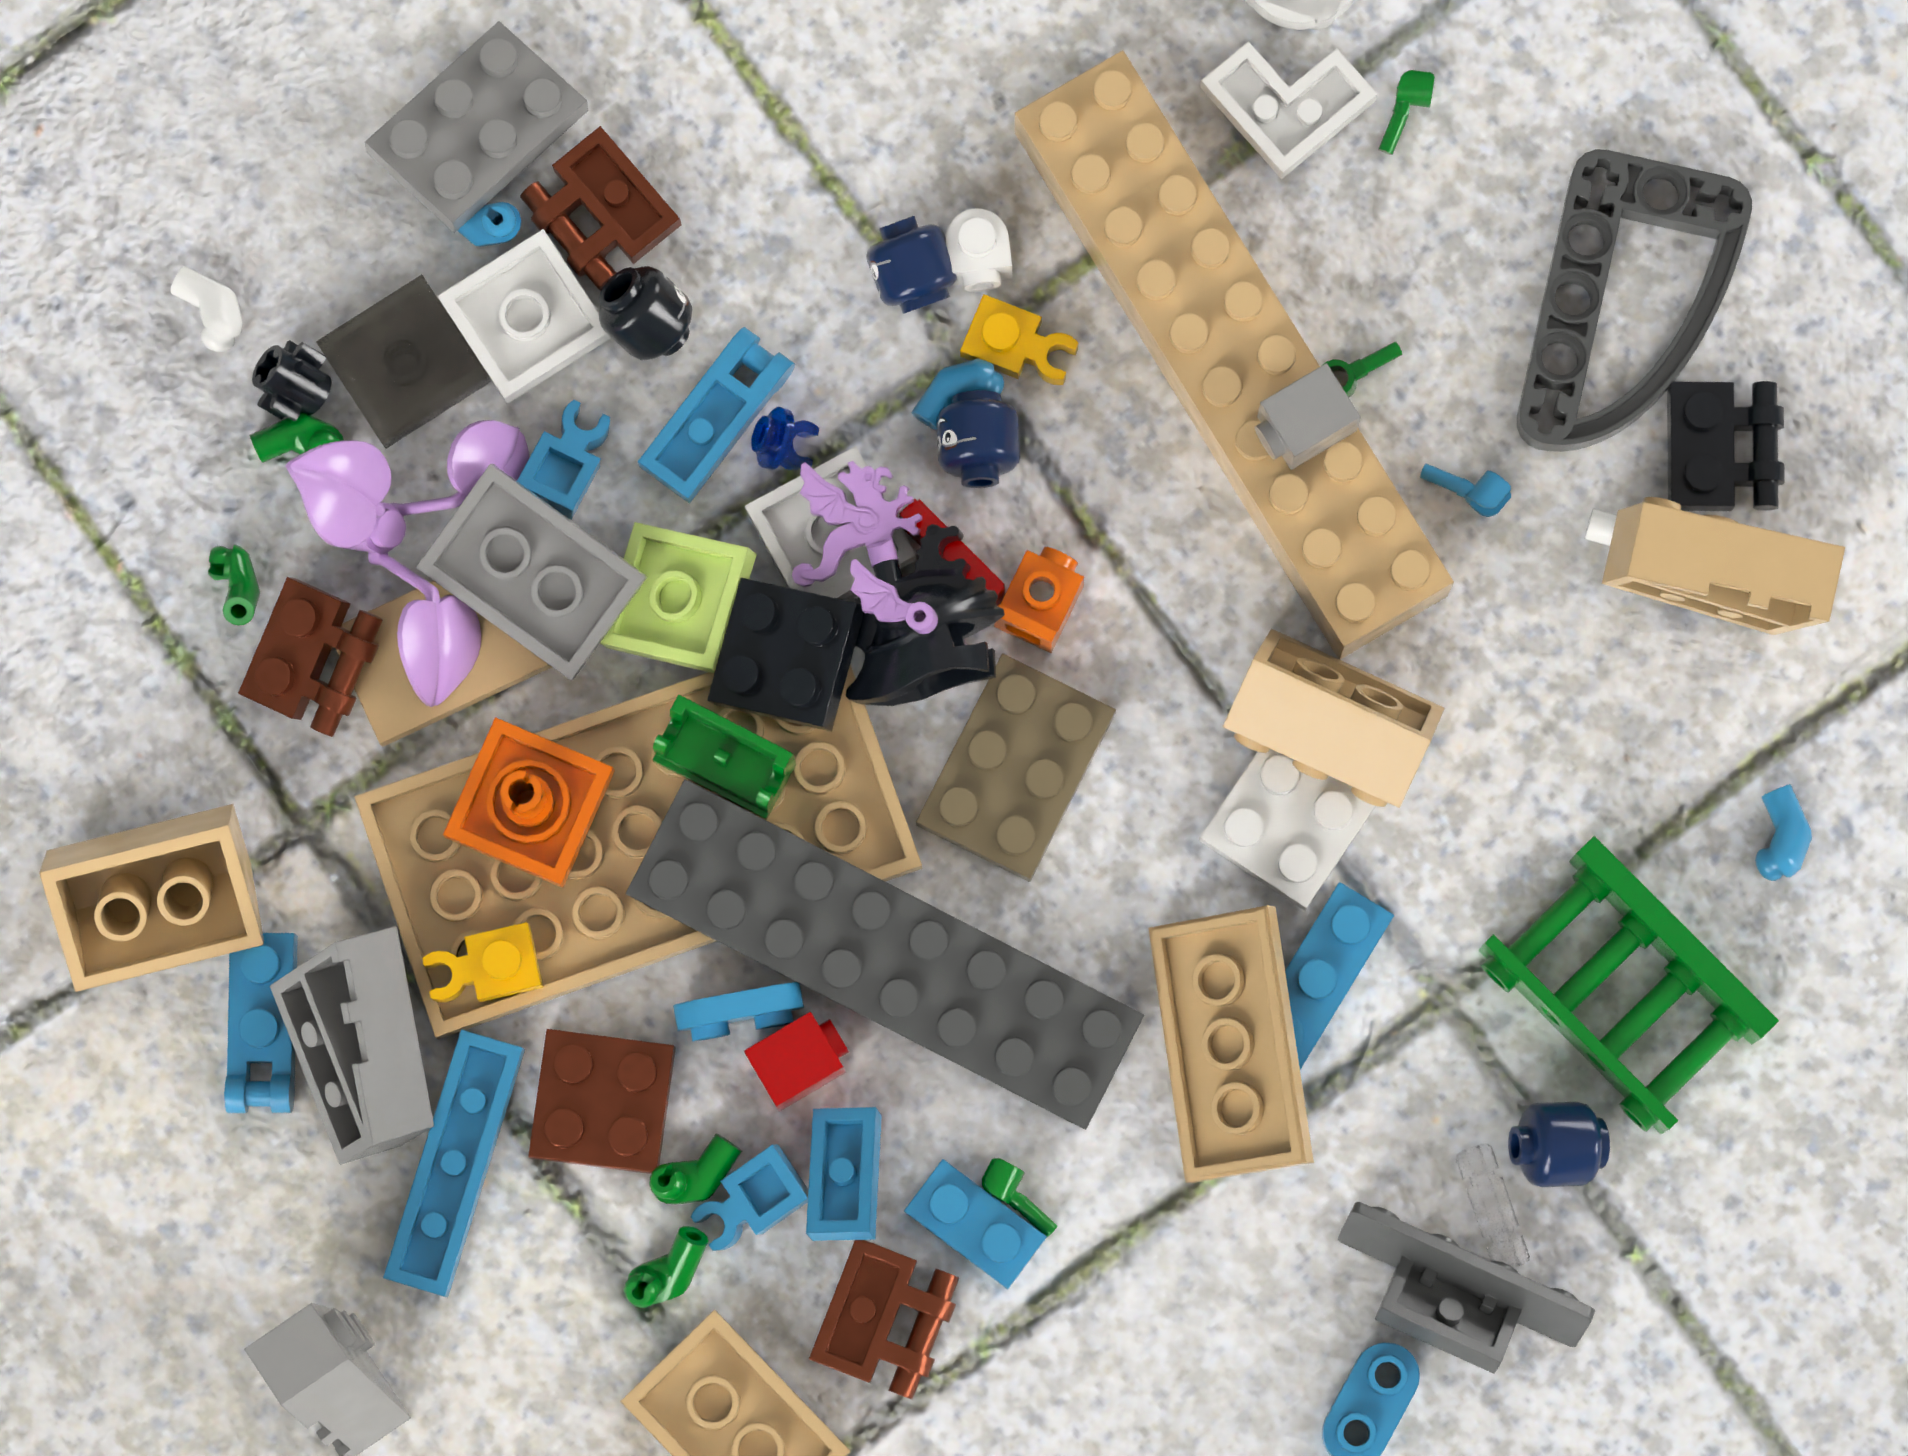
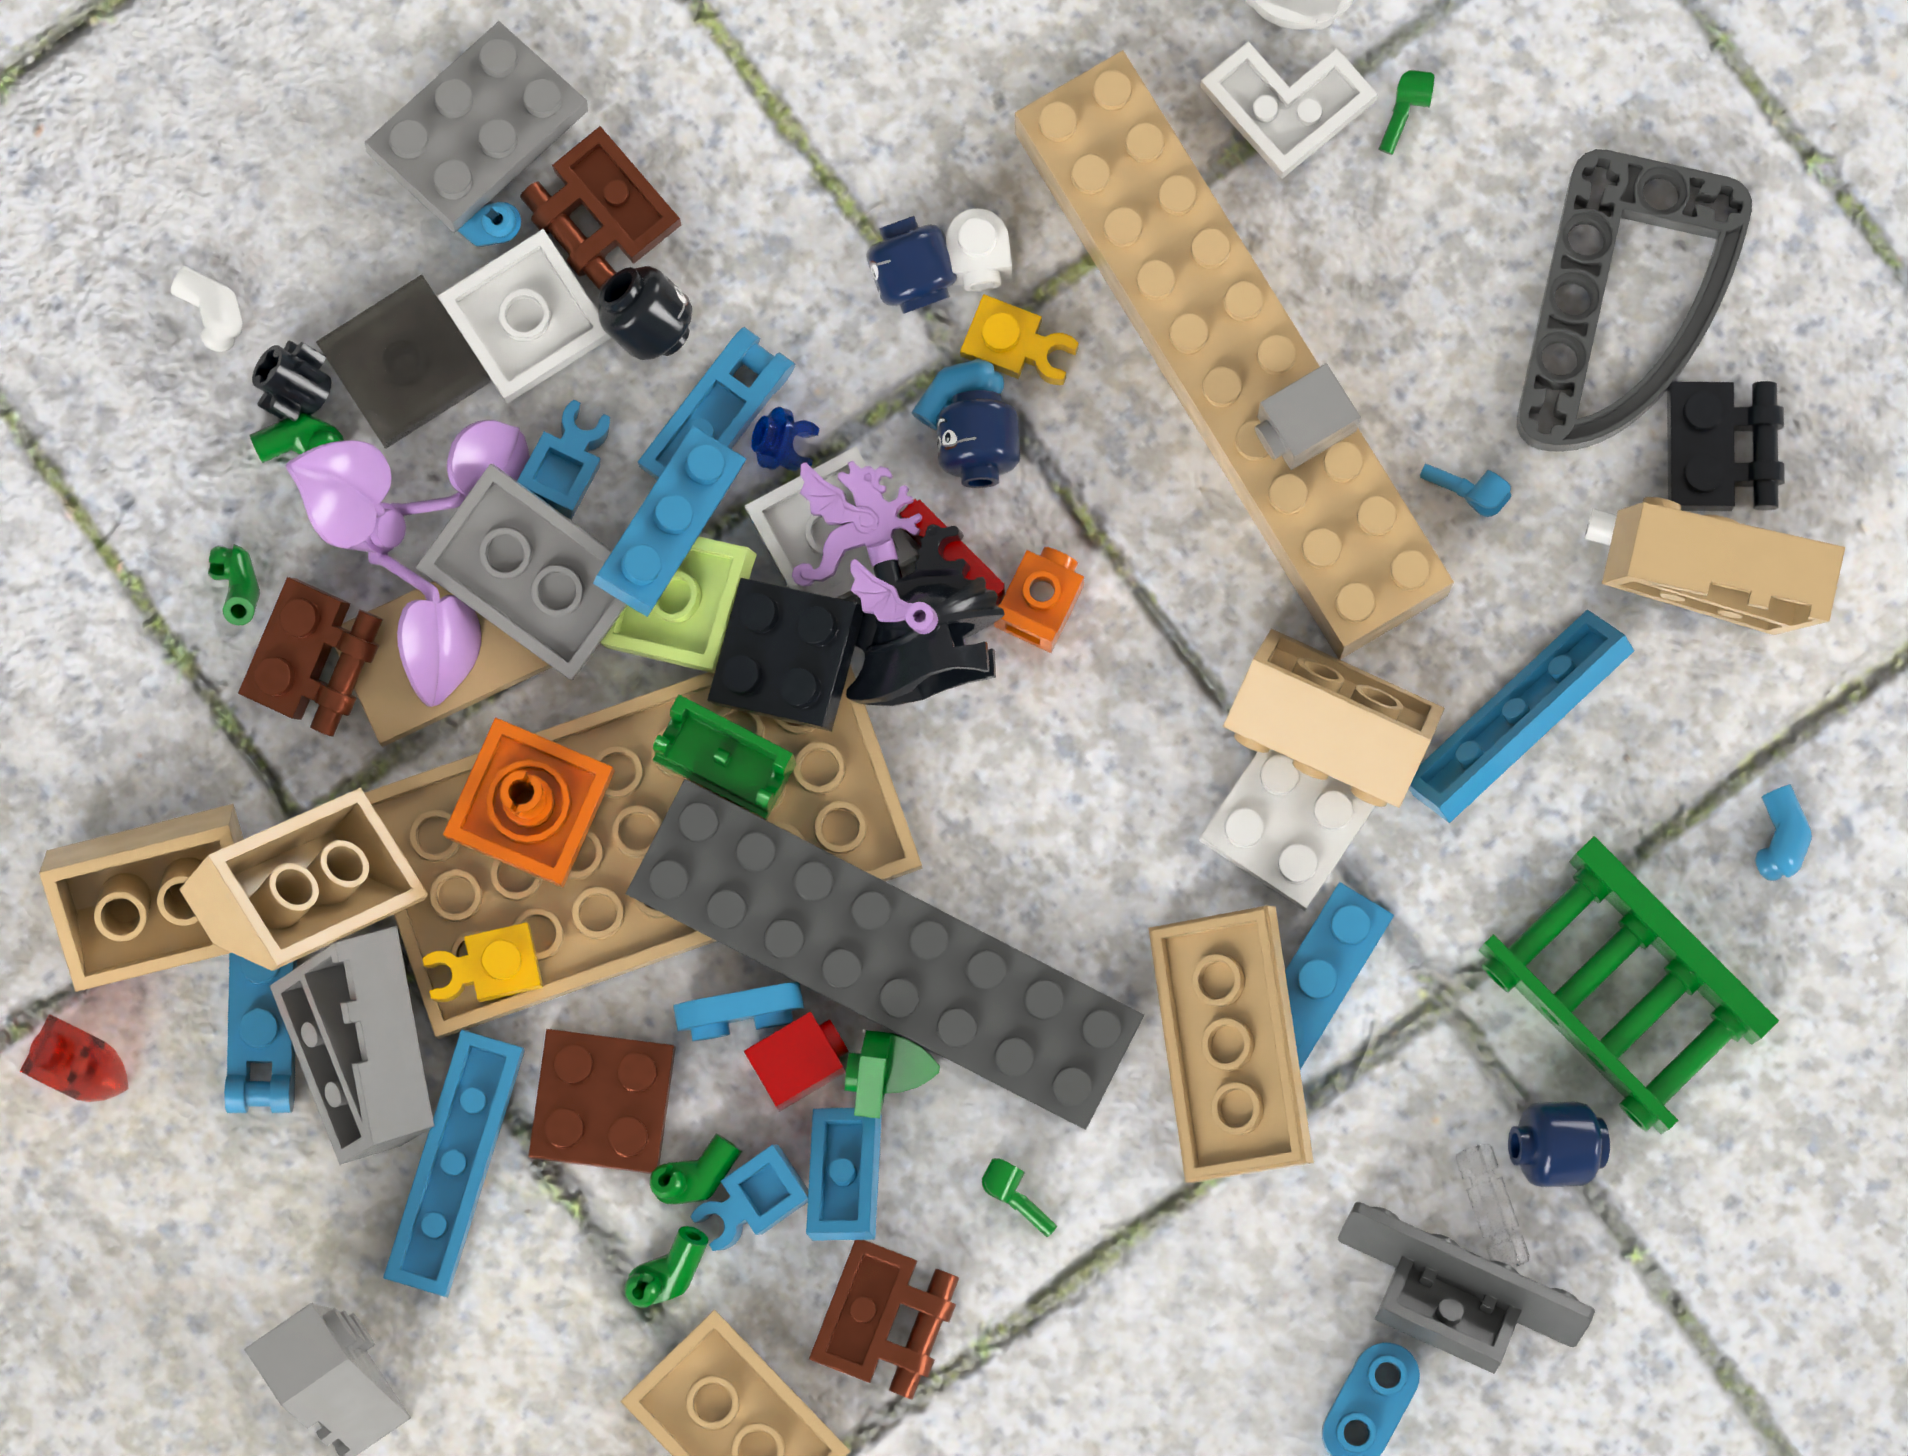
dark azure plate [904,1159,1047,1290] -> none
dark tan plate [916,653,1116,882] -> none
green hand [1323,342,1402,397] -> none
none -> clear red plate [20,1014,129,1102]
none -> tan slope [179,788,428,971]
none -> dark azure plate [593,425,746,617]
none -> plate [844,1030,940,1119]
none -> dark azure plate [1409,609,1635,823]

